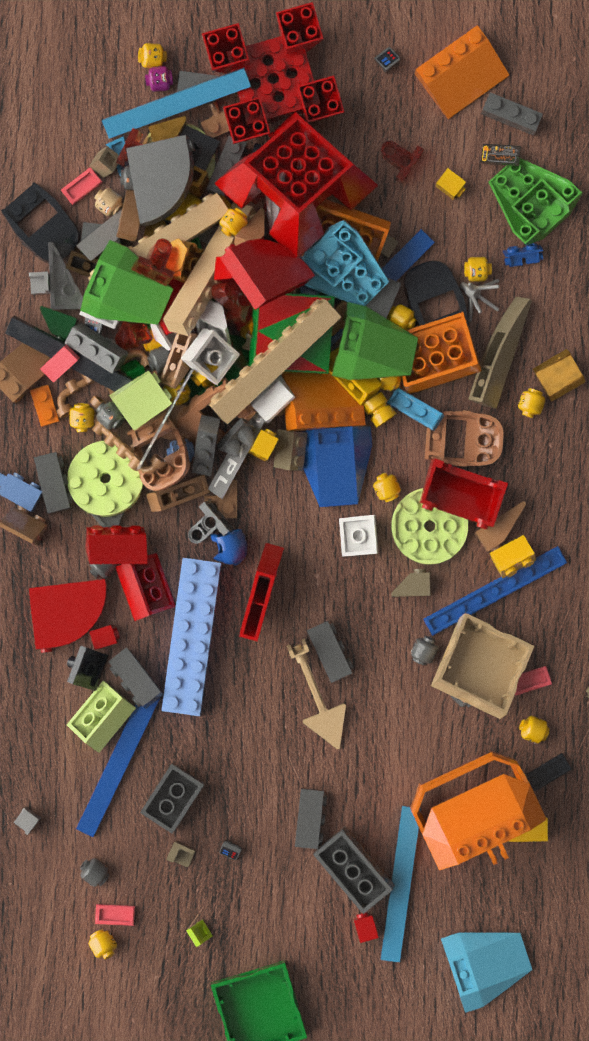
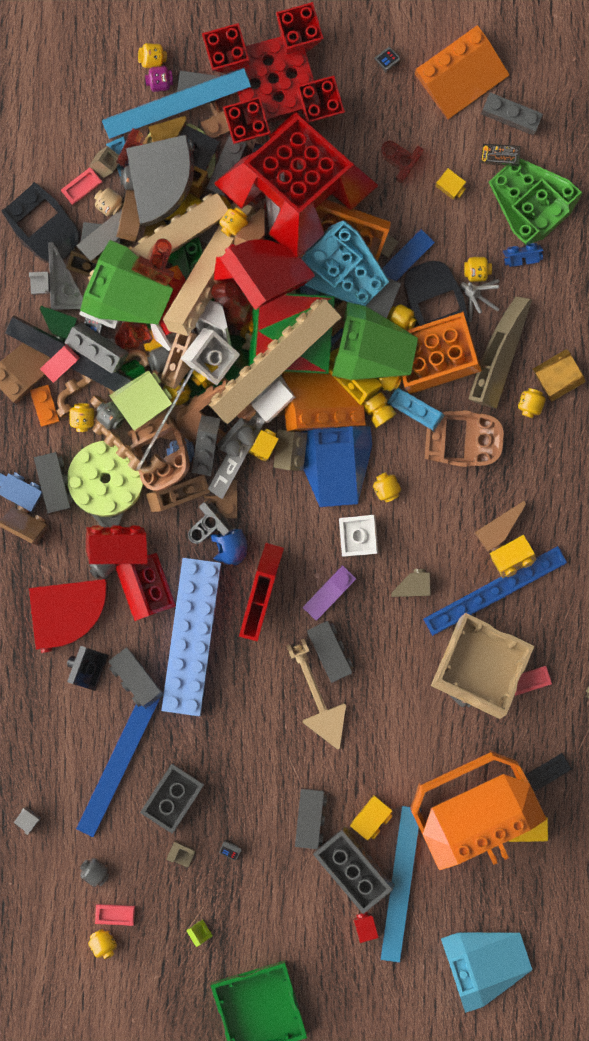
yellowish green slope [67,680,136,753] -> none
red brick [89,625,120,650] -> none
pearl gold slope [162,238,204,284] -> none
yellowish green plate [391,488,468,564] -> none
dark grey head [411,636,439,666] -> none
red windscreen [419,458,508,530] -> none
yellow head [519,716,550,744] -> none
none -> medium lavender slope [303,566,356,621]
none -> yellow brick [350,795,392,841]

